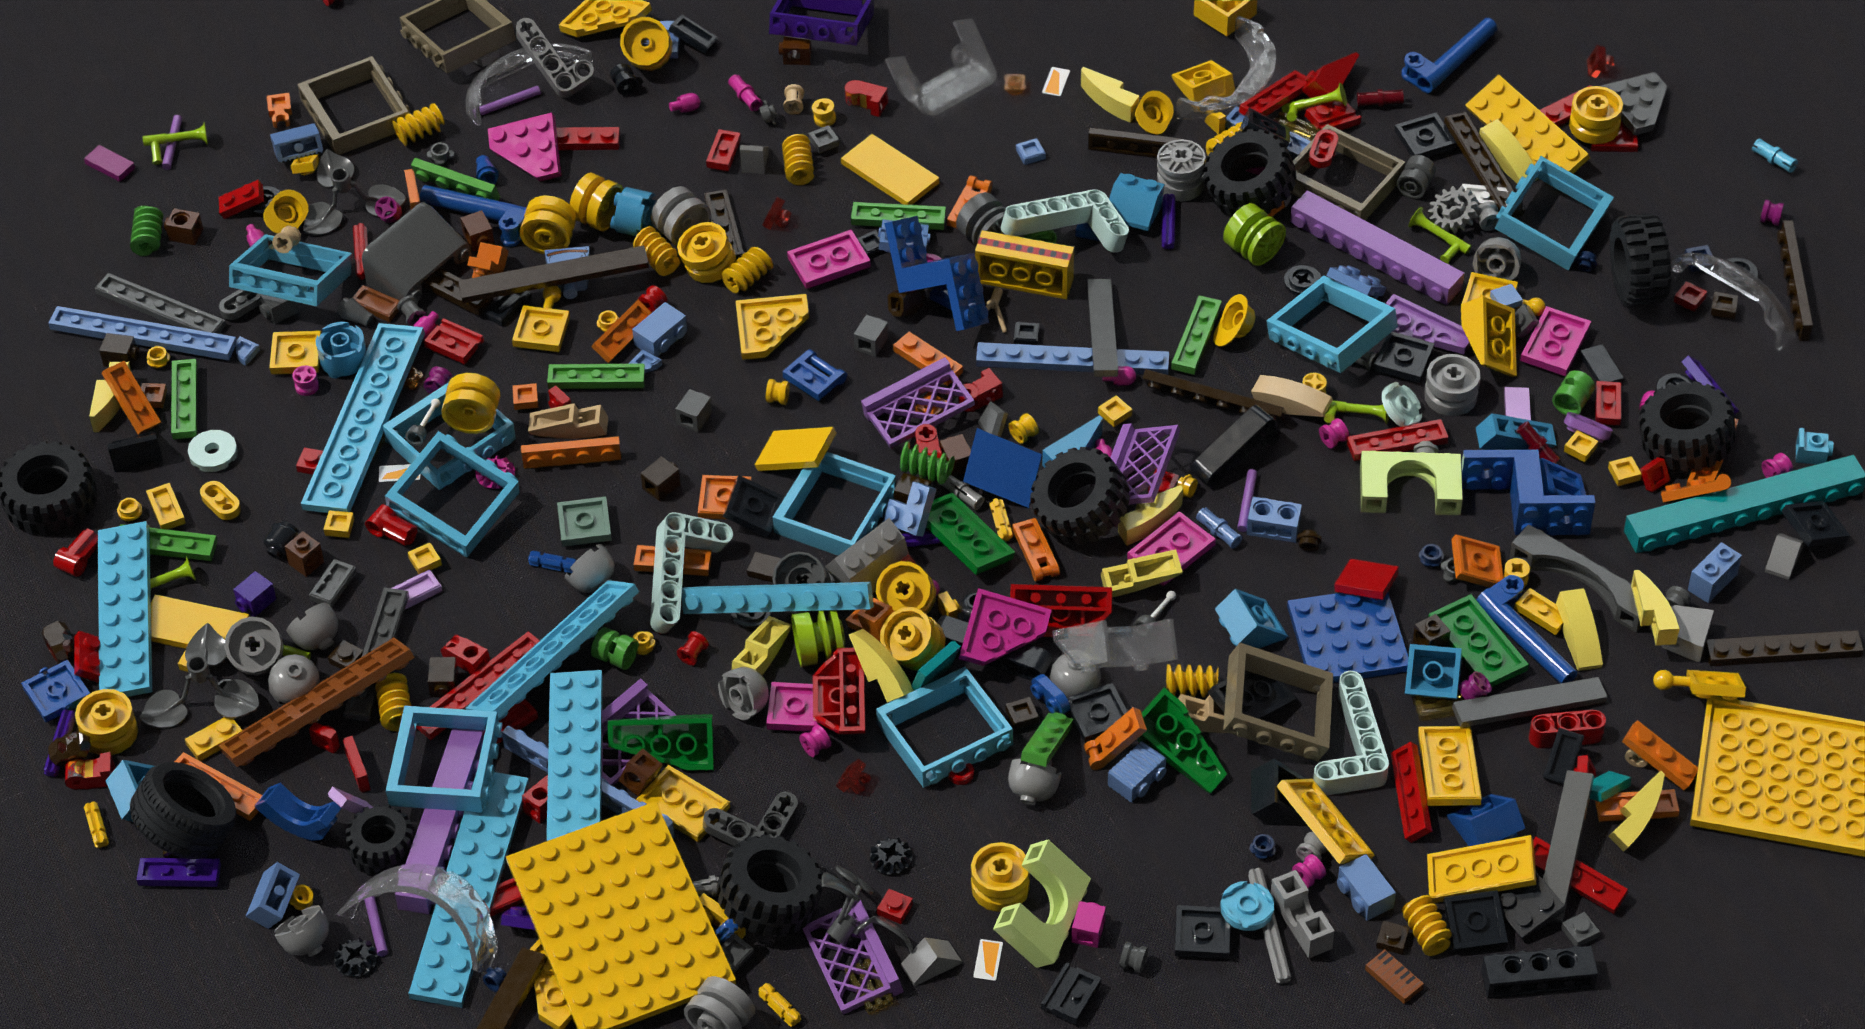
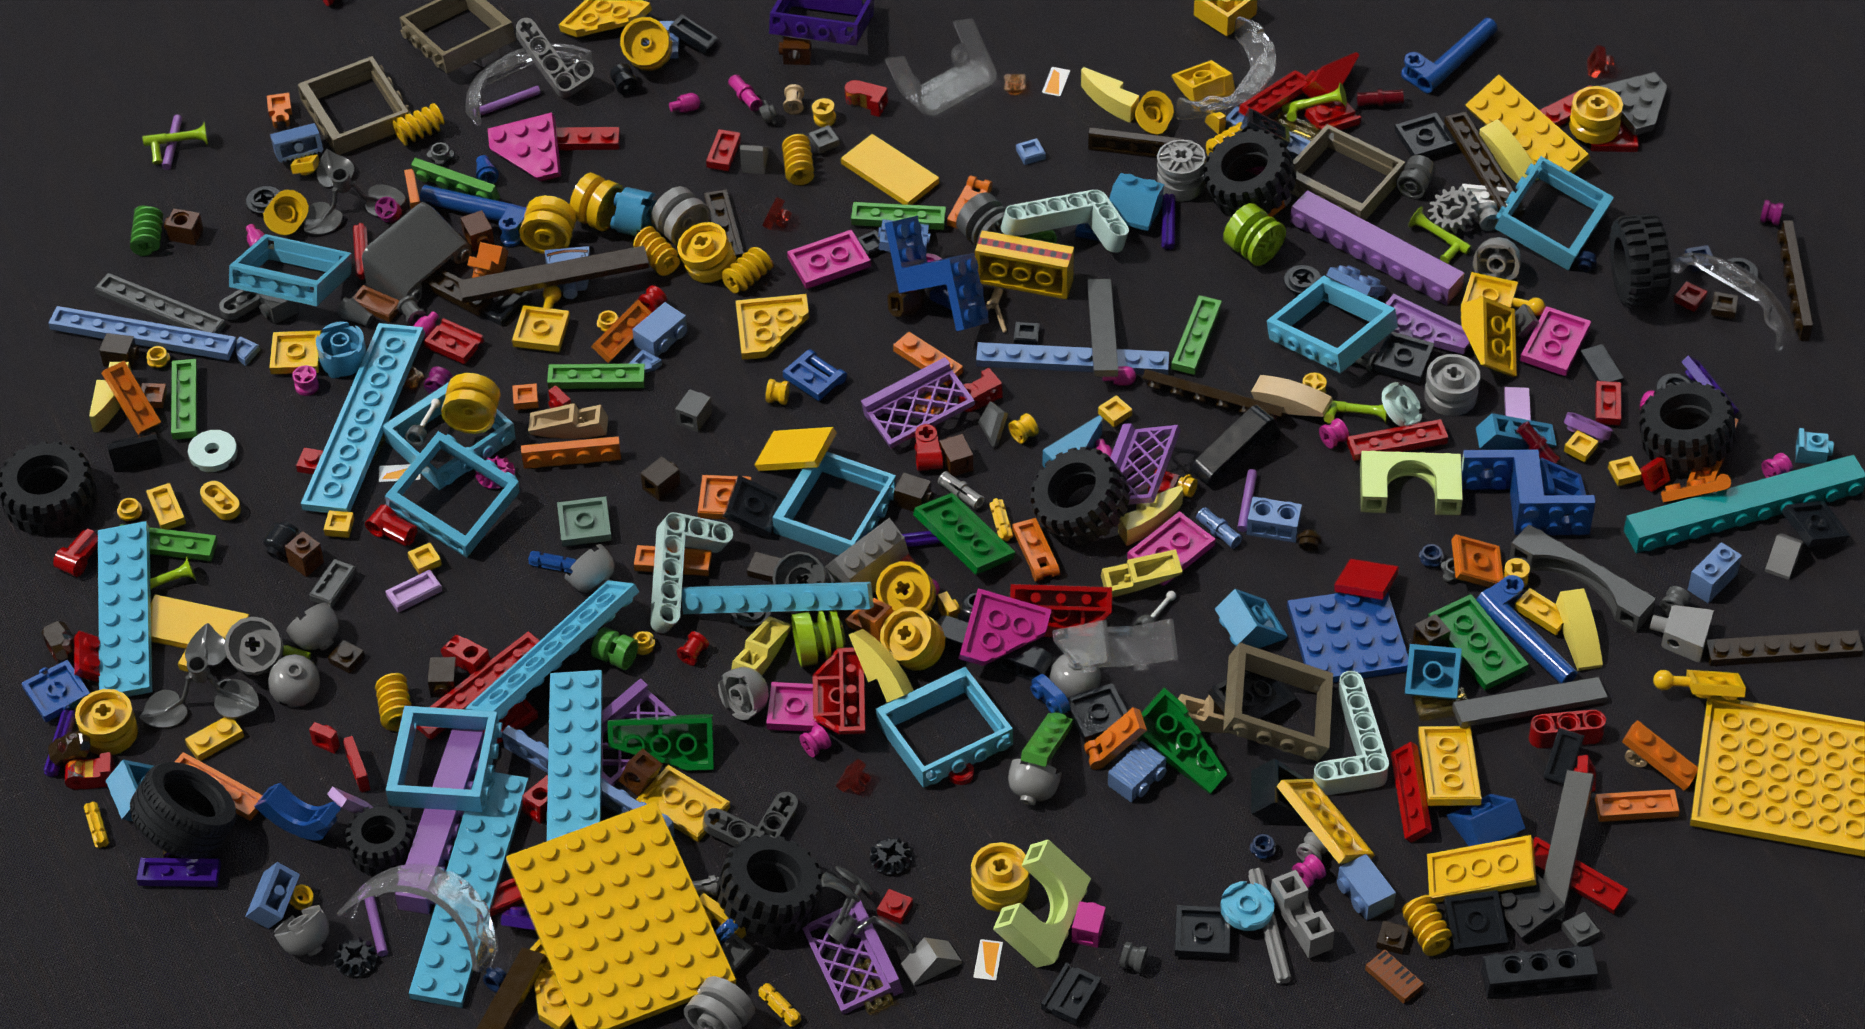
magenta tile [84,145,135,182] -> none
dark orange plate [218,638,415,767] -> none
red plate [219,180,264,219] -> none
dark purple brick [233,571,276,617] -> none
tan bush [272,226,301,253] -> none
dark grey tile [343,587,409,722] -> none
dark grey brick [854,315,888,357] -> none
medium blue plate [883,481,936,537] -> none
bright green piece [900,441,955,484] -> none
teal tile [911,641,961,691] -> none
blue sticker [963,428,1042,508] -> none
dark brown plate [1006,697,1039,730] -> none
yellow piece [1166,664,1218,698] -> none
yellow piece [1213,294,1255,347] -> none
red plate [1309,129,1338,168] -> none
light grey plate [1414,441,1438,453] -> none
magenta wheel [1458,671,1492,700] -> none
medium blue tile [1490,284,1523,308] -> none
bright green wheel [1552,370,1595,415] -> none
teal tile [1590,771,1631,802] -> none
light yellow slope [1608,771,1665,852] -> none
light yellow slope [1631,570,1680,646] -> none
medium azure pin [1752,138,1798,173] -> none

